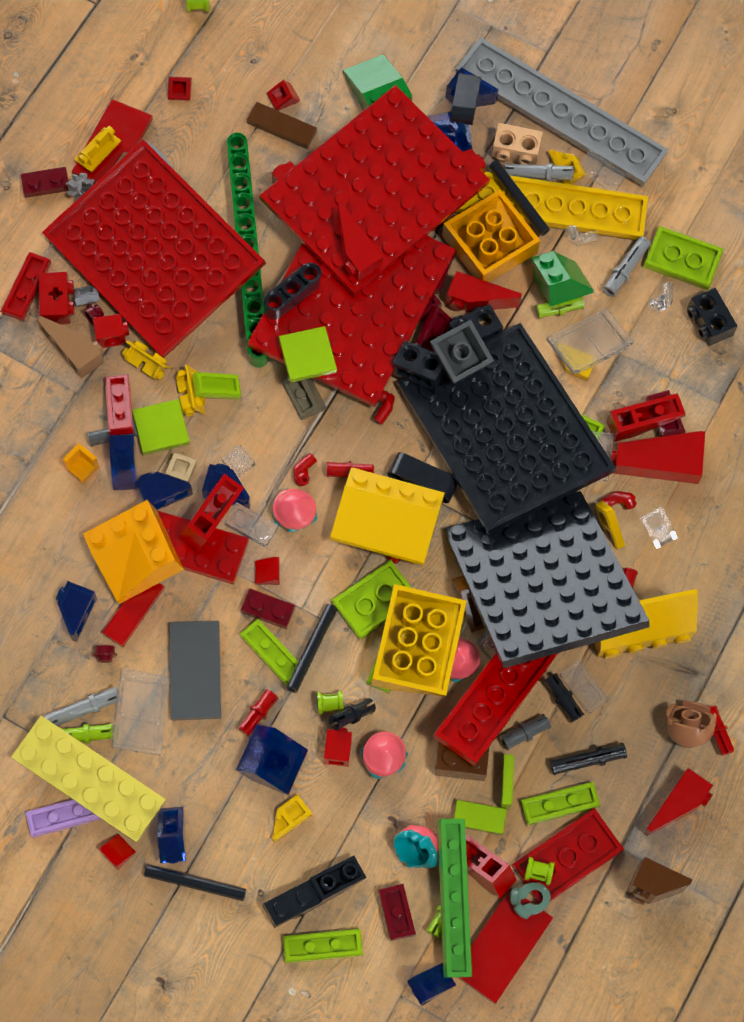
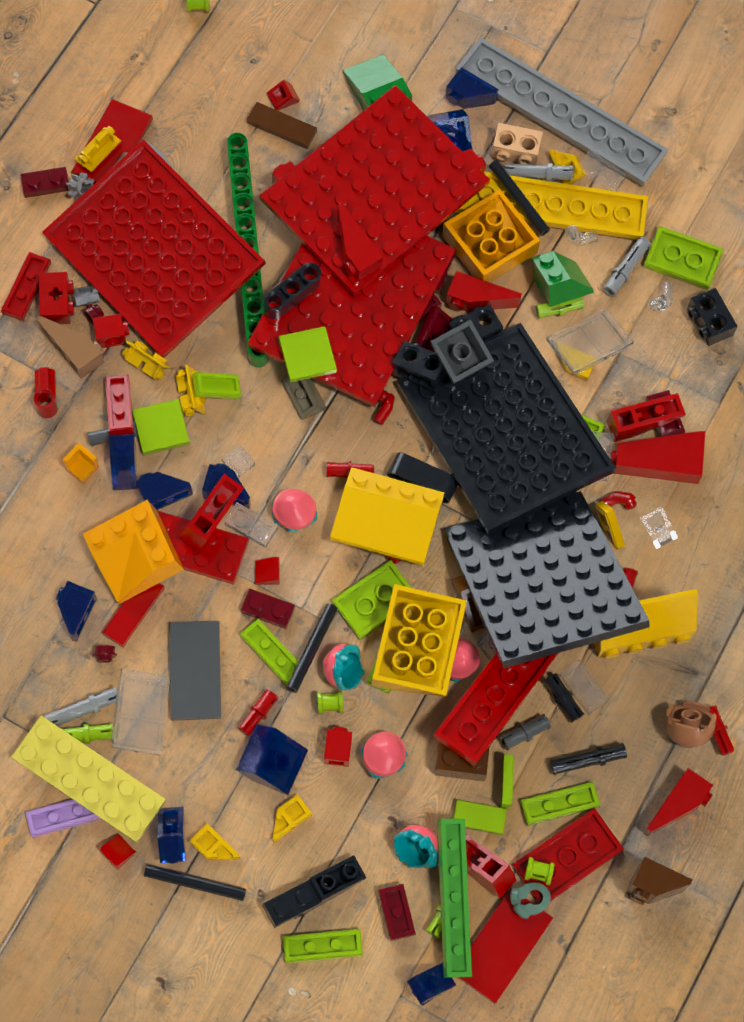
tan plate [165,453,197,484] -> none
red slope [168,76,192,100] -> none
red arm [293,453,317,487] -> none
black pin [328,698,376,731] -> none
black beam [450,73,482,125] -> none
none -> red piece [33,367,58,418]
none -> yellow tile [189,823,241,860]
none -> teal hair [323,644,365,691]

